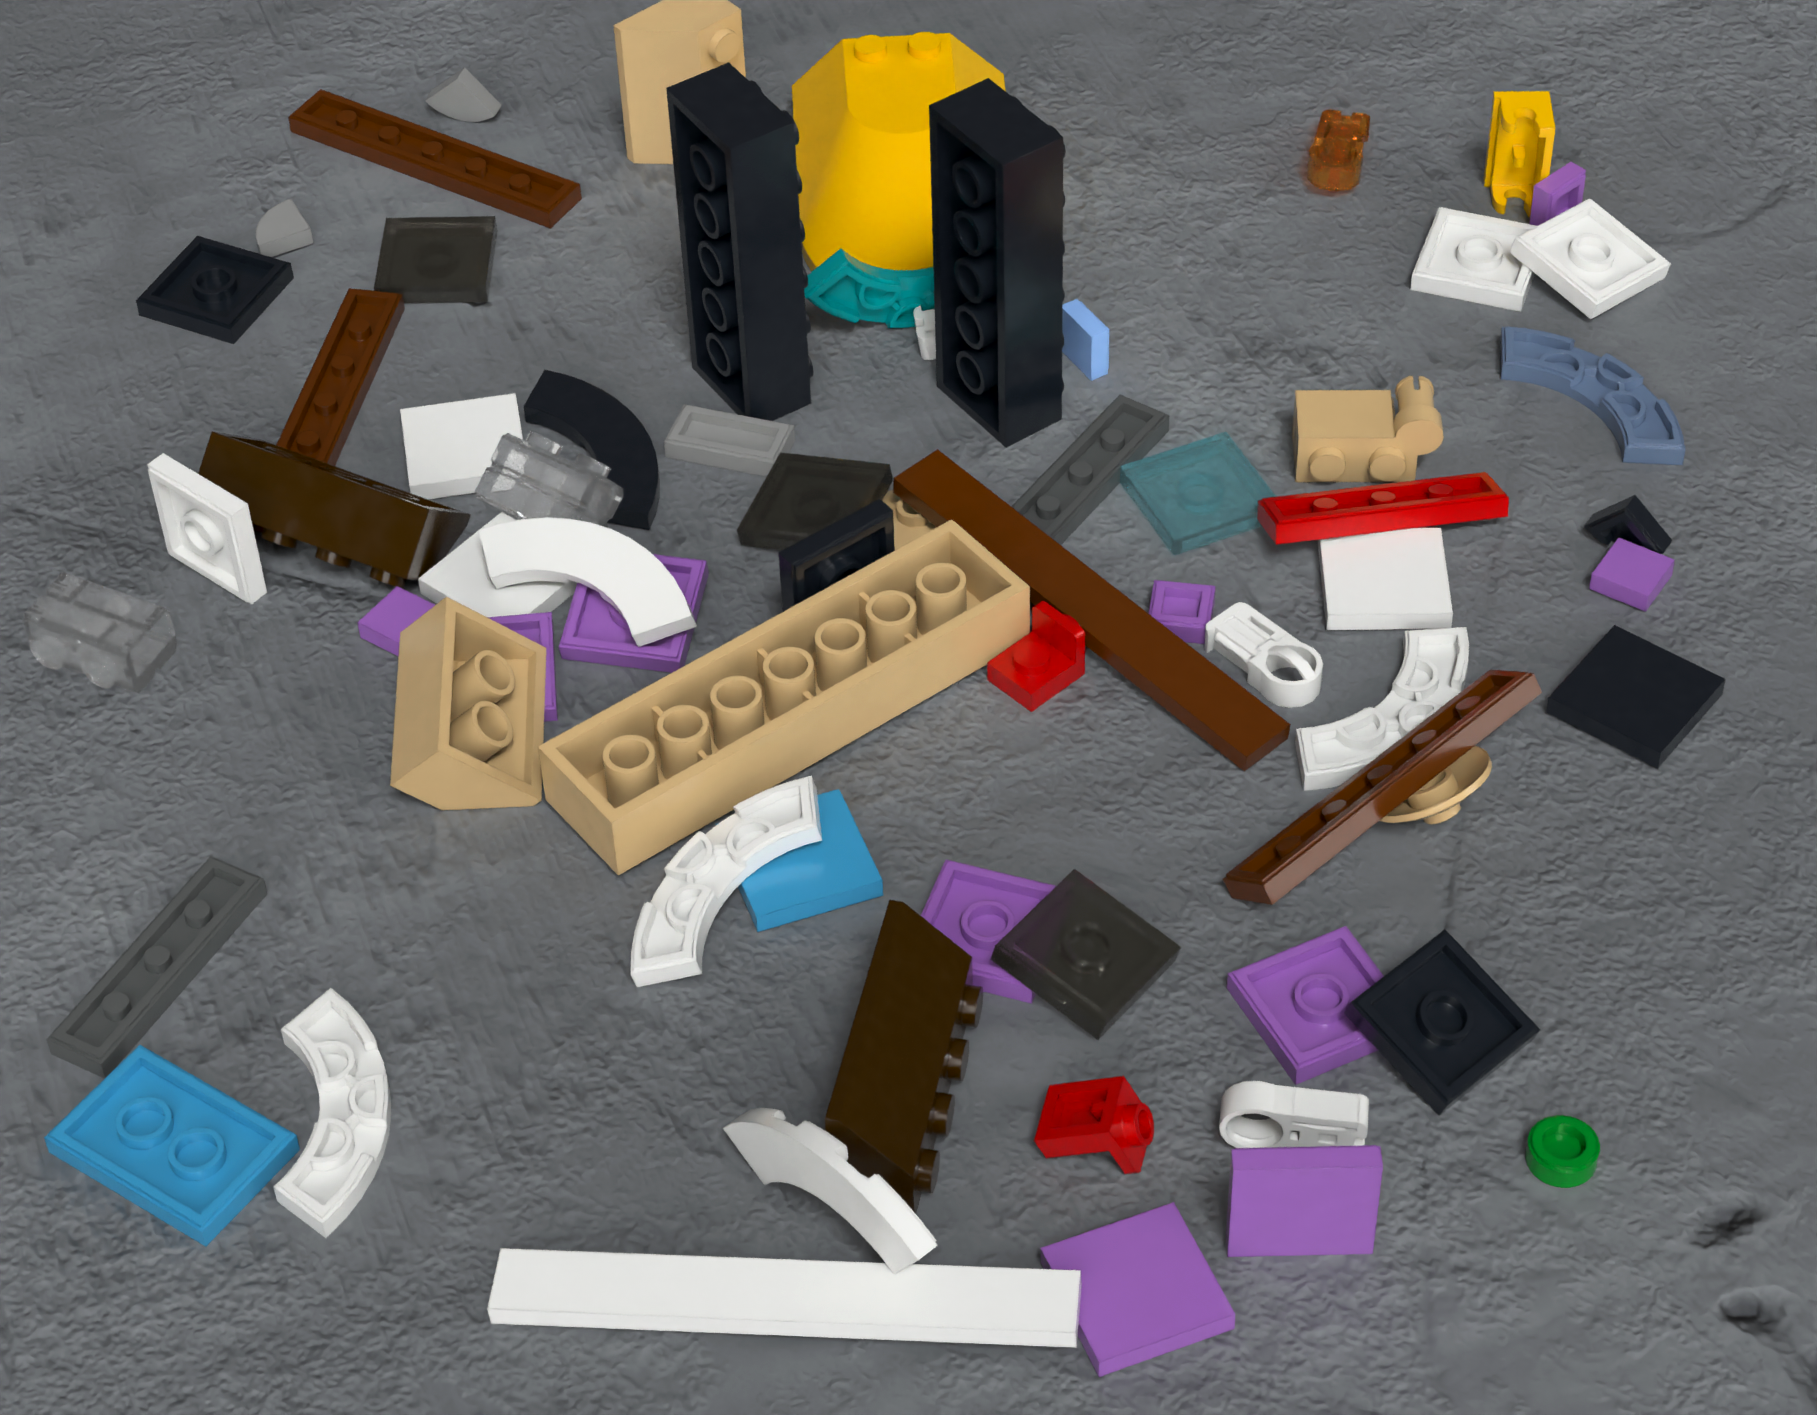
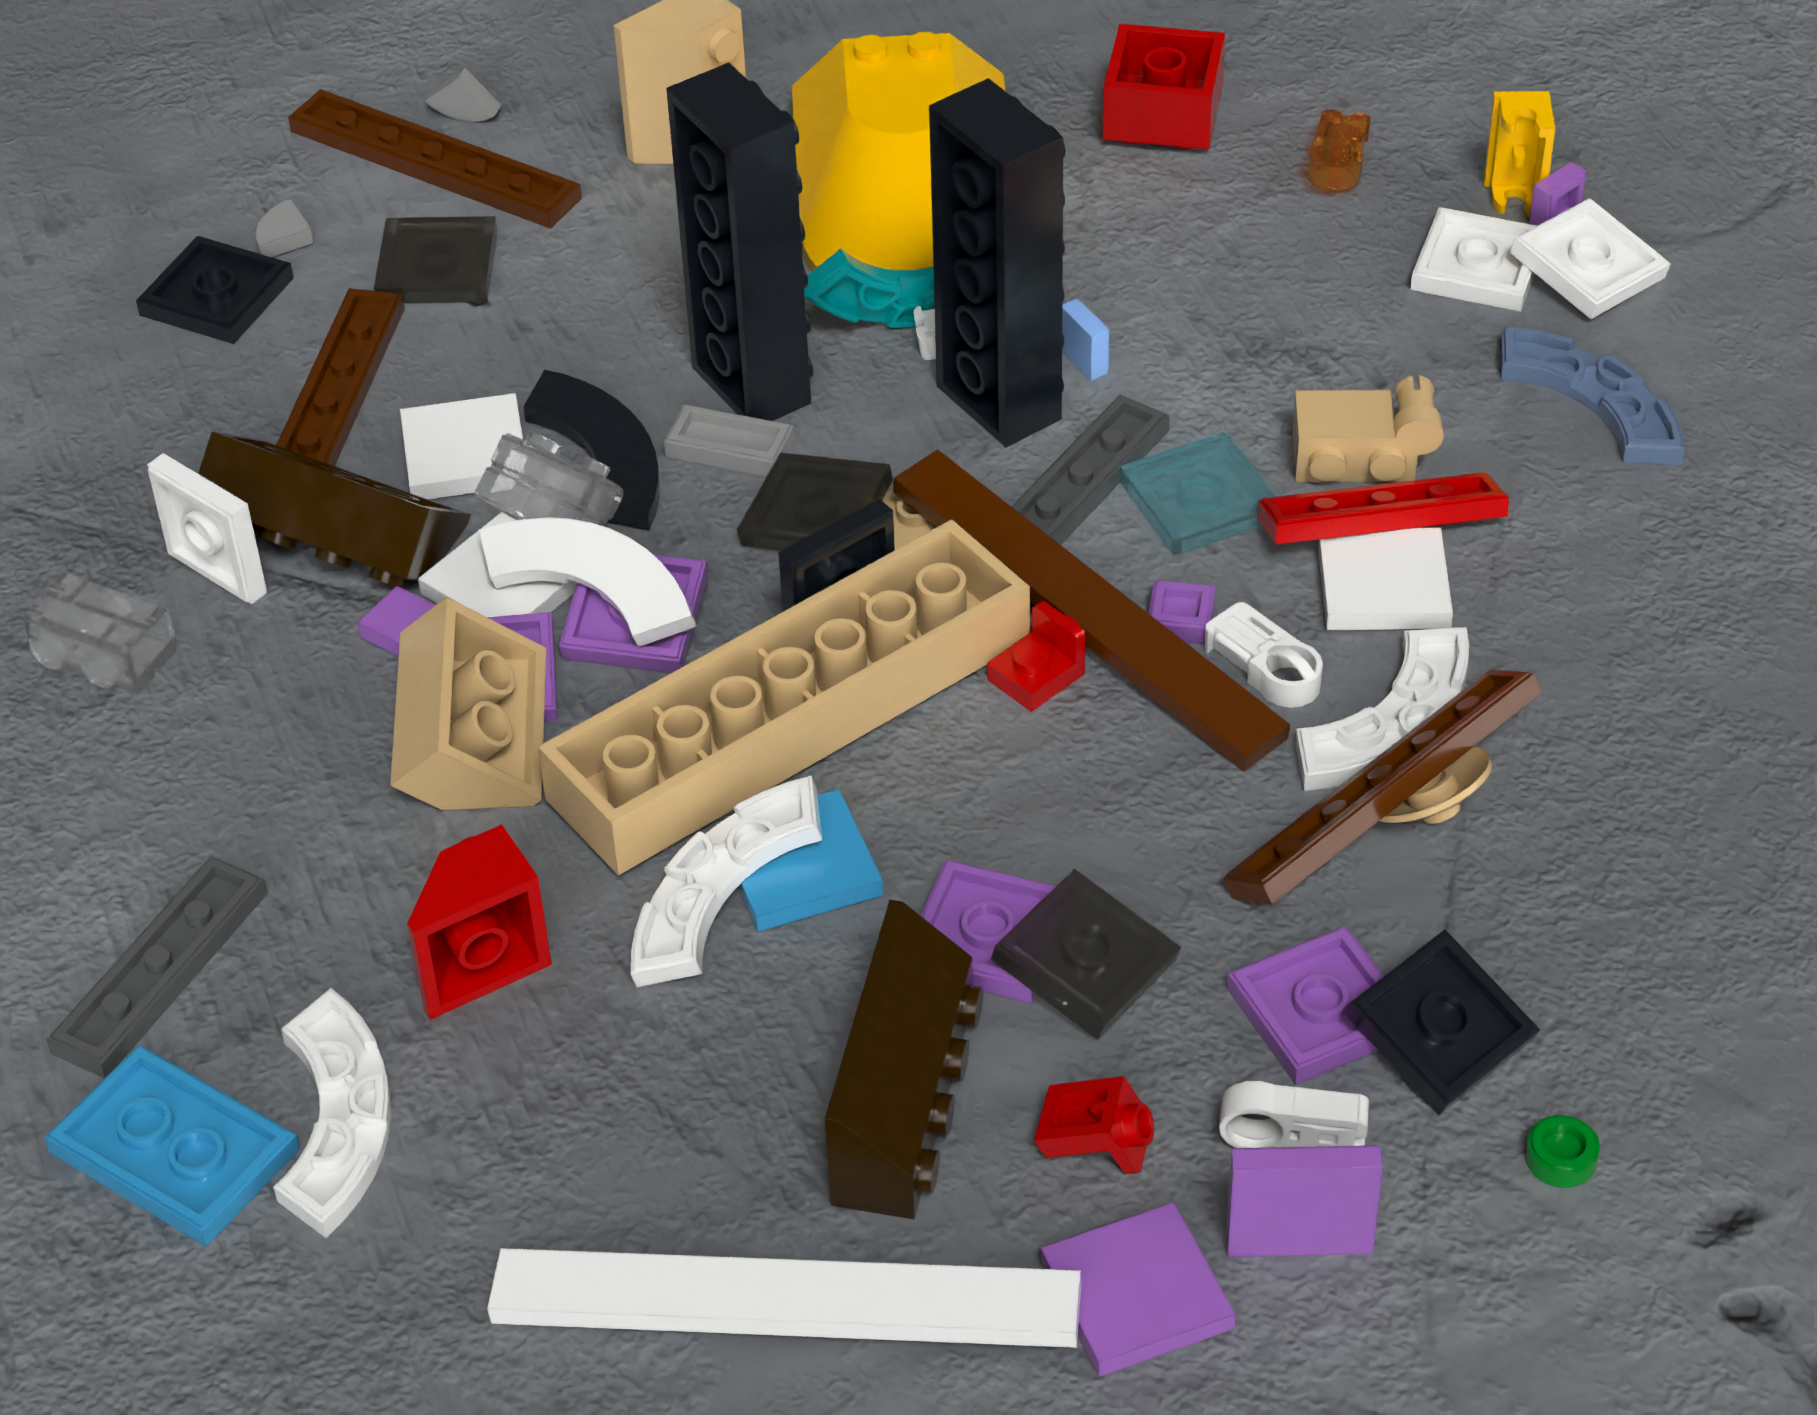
white tile [723,1108,938,1274] -> none
black tile [1546,625,1726,769] -> none
black tile [1584,495,1673,554] -> none
medium lavender tile [1589,538,1675,612] -> none
none -> red slope [407,824,552,1020]
none -> red brick [1103,23,1225,150]

